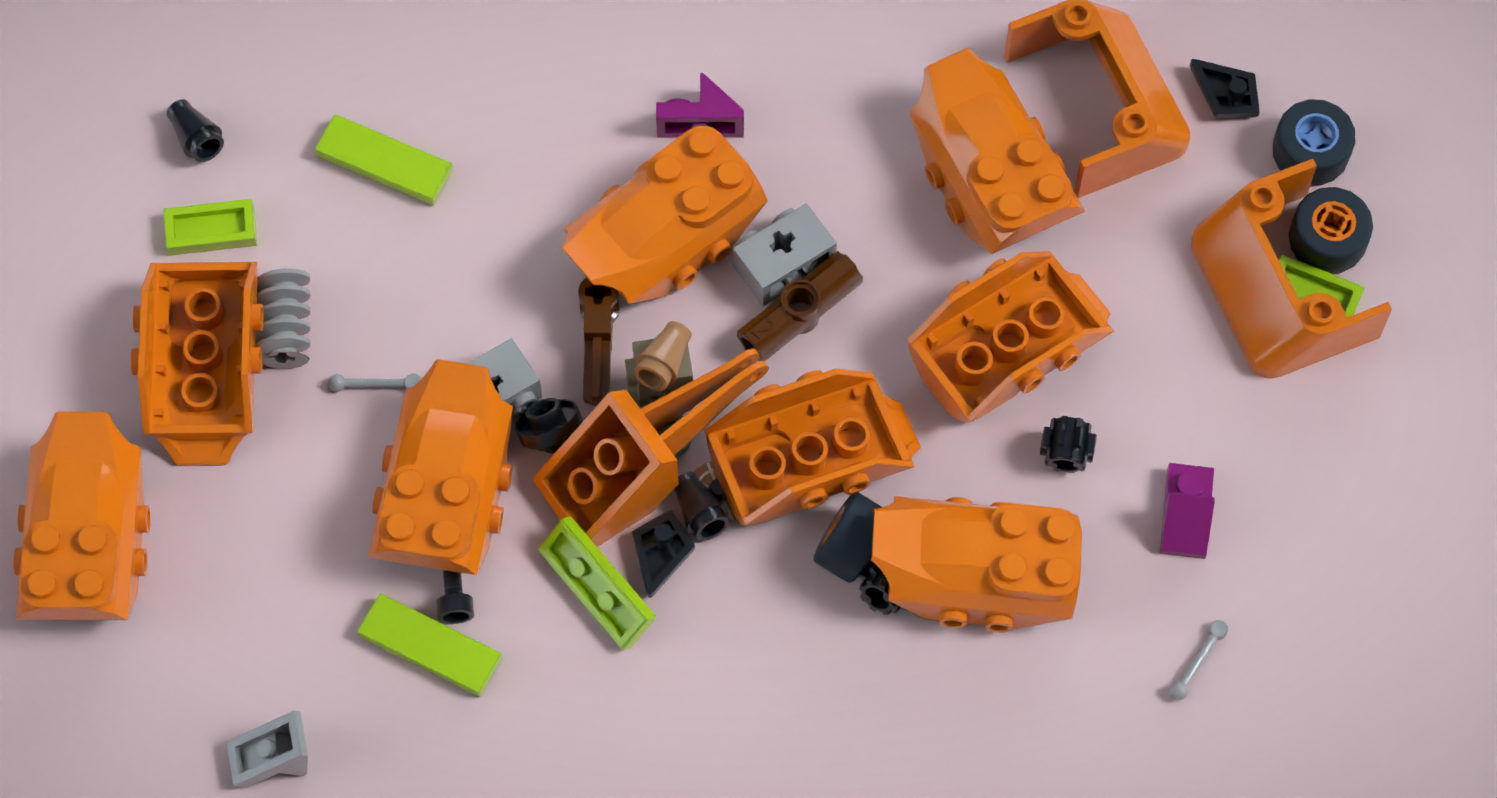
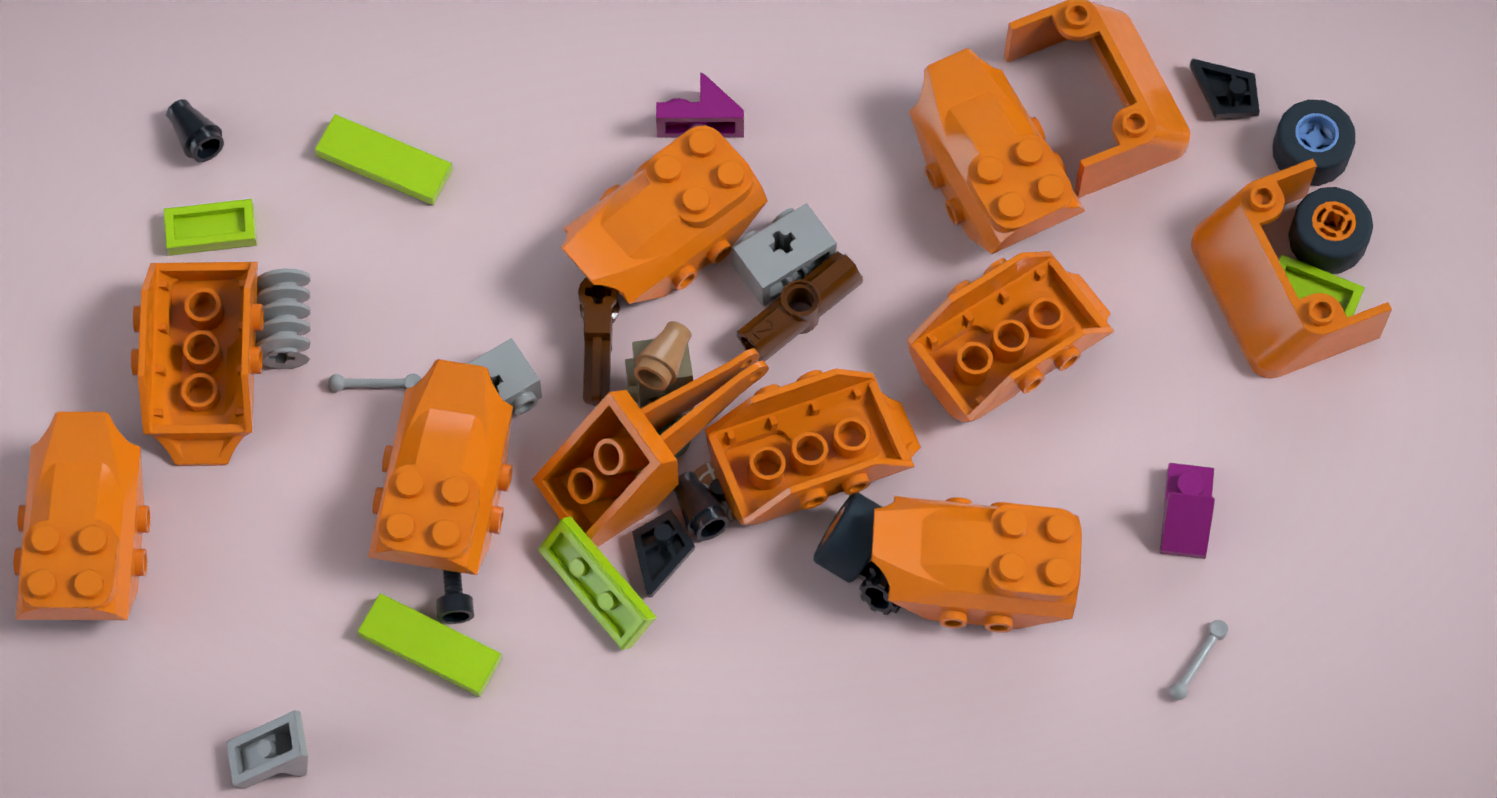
black plate [515,398,583,453] -> none
black gear [1040,416,1097,473] -> none

